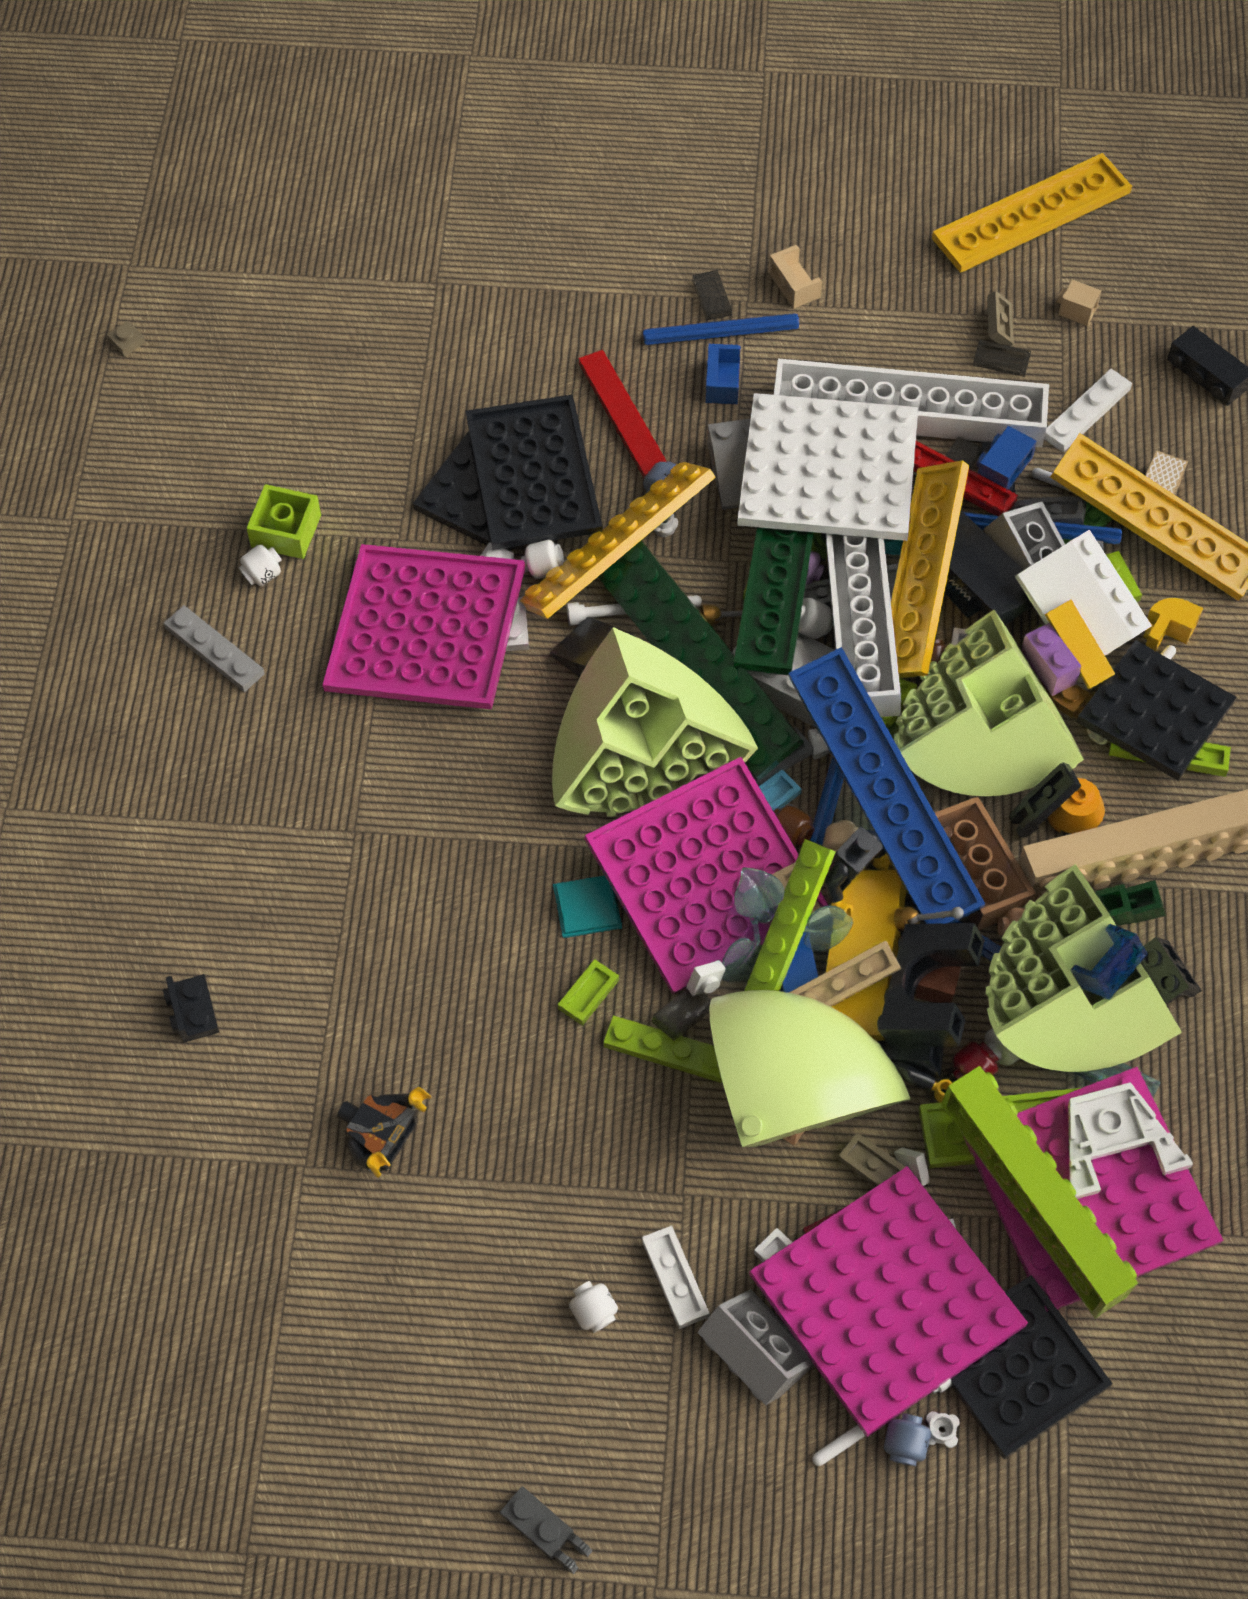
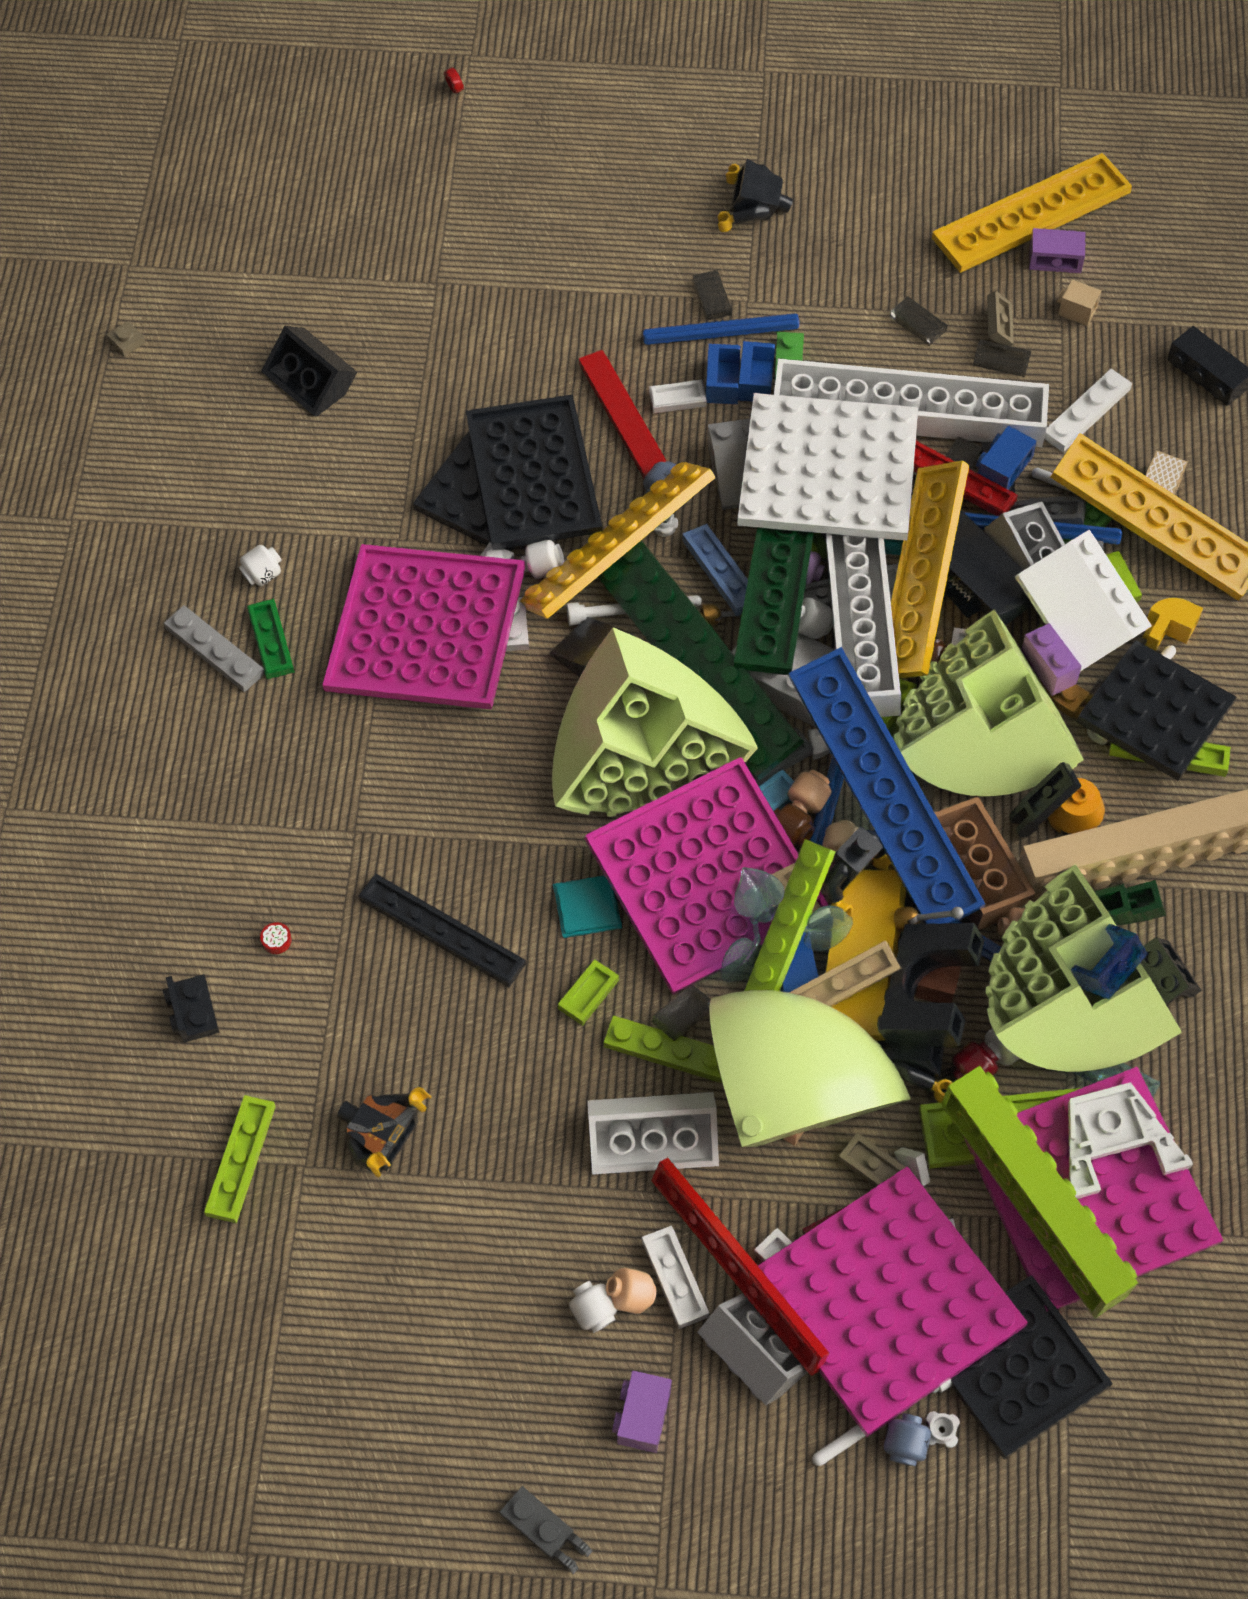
lime brick [246,484,321,559] -> none
white plate [687,960,726,996] -> none
tan panel [769,245,822,309] -> none
yellow tile [1045,599,1115,690] -> none
none -> lime plate [204,1095,276,1224]
none -> green tile [247,599,295,680]
none -> tile [260,922,292,954]
none -> black slope [261,326,357,416]
none -> black tile [359,873,526,988]
none -> red tile [444,67,464,94]
none -> white slope [587,1092,719,1175]
none -> light nougat head [606,1267,656,1314]
none -> medium lavender brick [612,1371,672,1453]
none -> white tile [649,380,707,413]
none -> red tile [651,1157,830,1376]
none -> medium blue plate [682,524,748,616]
none -> black torso [718,159,793,232]
none -> blue panel [738,341,775,402]
none -> bright green plate [775,332,804,380]
none -> light nougat head [787,770,832,814]
none -> clear smoke tile [890,296,948,346]
none -> medium lavender brick [1029,228,1085,273]

